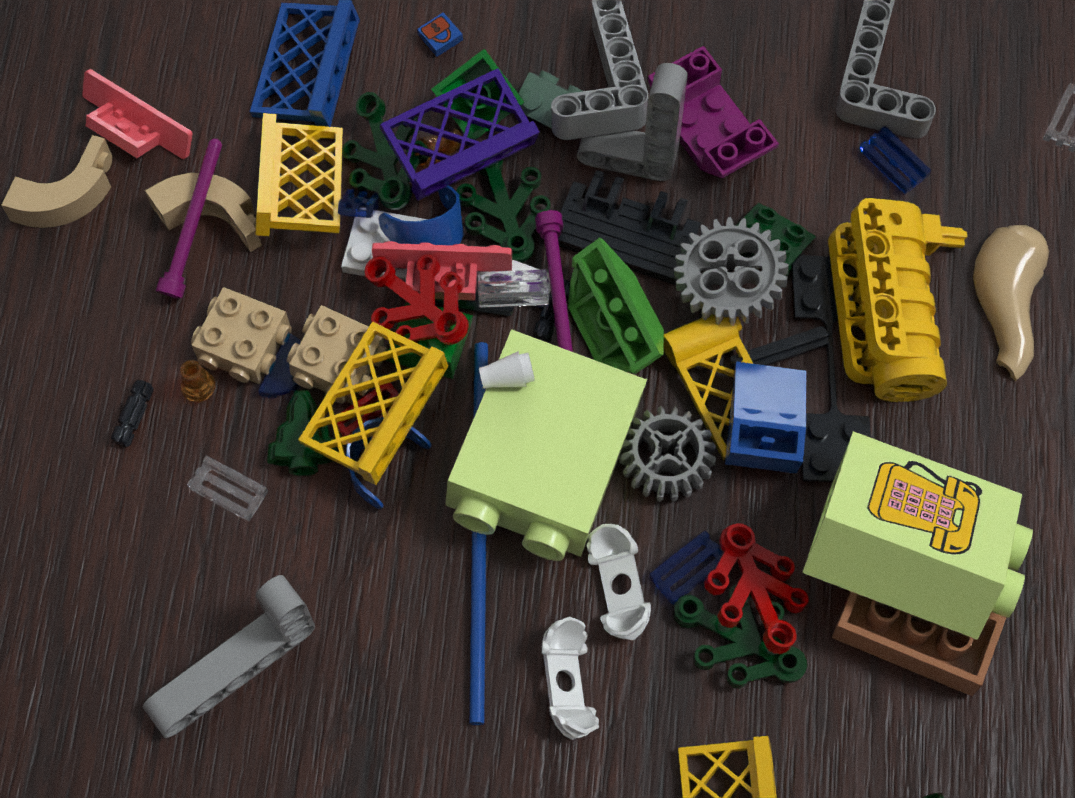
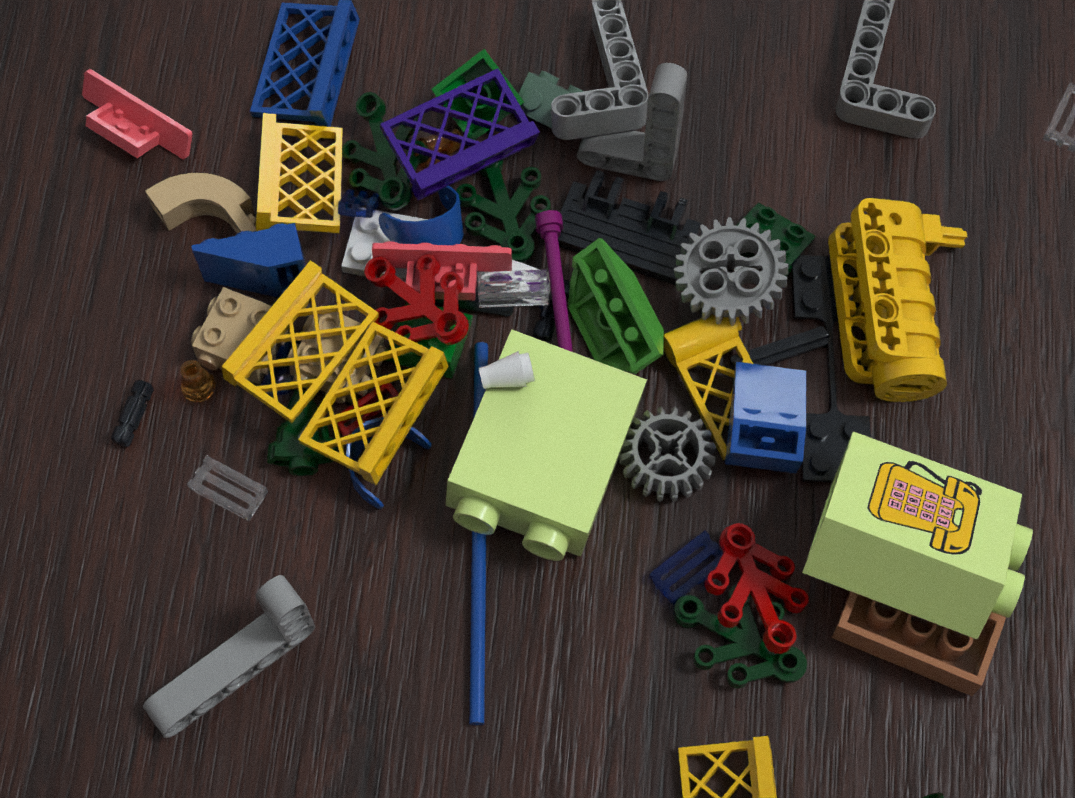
tan arch [1,135,112,228] -> none
magenta piece [155,139,222,299] -> none
tile [417,12,463,57] -> none
white piece [541,617,599,740] -> none
white piece [587,524,651,640] -> none
magenta slope [648,46,779,178] -> none
clear blue tile [859,126,931,195] -> none
tan animal [973,225,1049,381] -> none
none -> blue slope [191,223,306,298]
none -> yellow fence [222,260,379,423]

